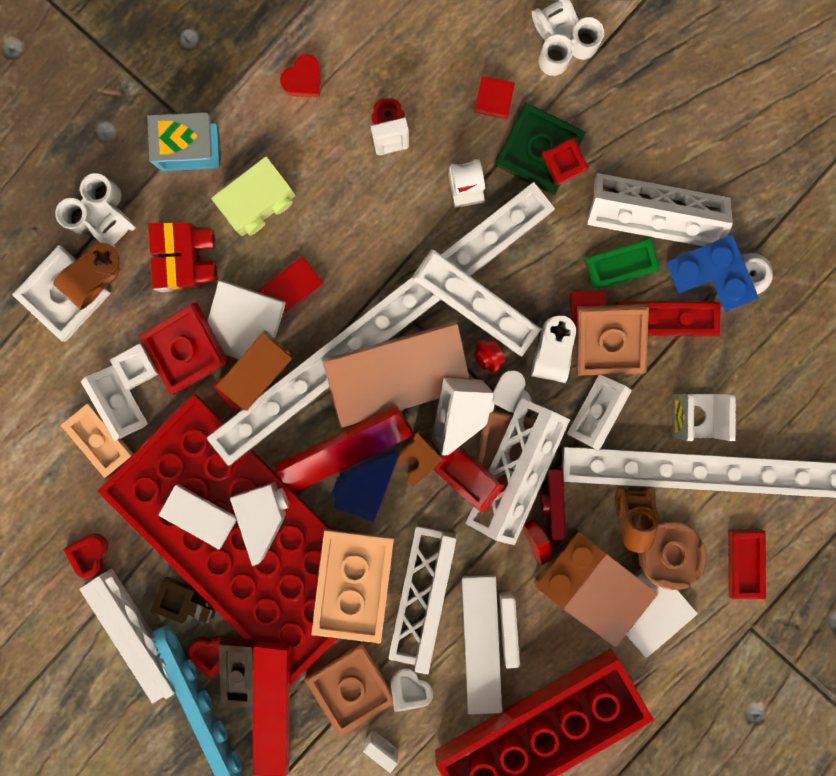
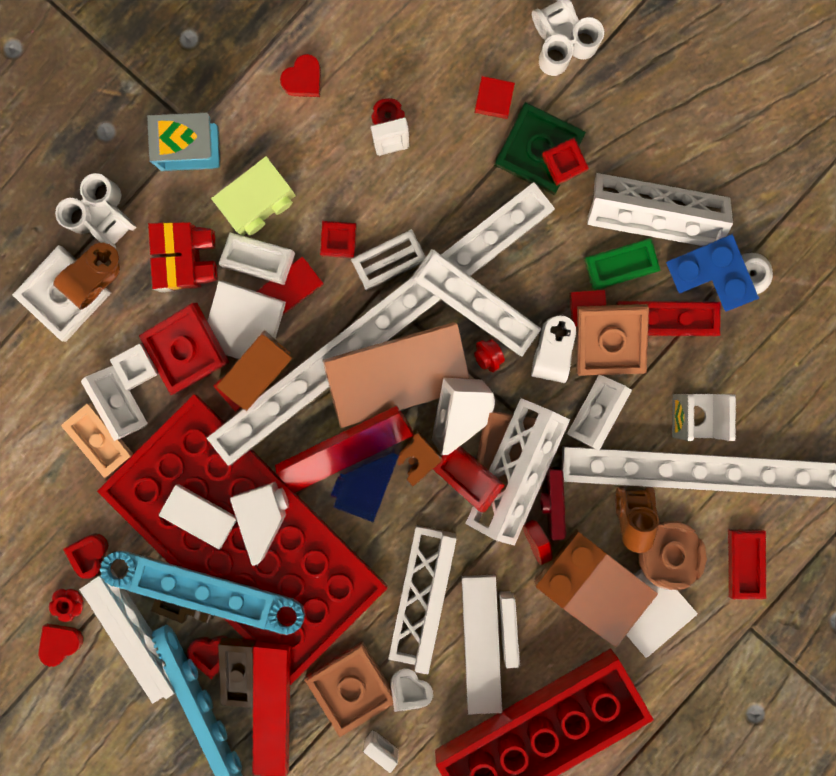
light nougat plate [311,529,394,643] -> none
white leg [448,159,485,208] -> none
white tile [493,370,531,413] -> none
none -> red tile [38,623,83,667]
none -> red plate [49,589,83,622]
none -> medium azure plate [100,551,305,635]
none -> white tile [219,232,295,285]
none -> red tile [320,221,357,258]
none -> white tile [351,229,426,291]

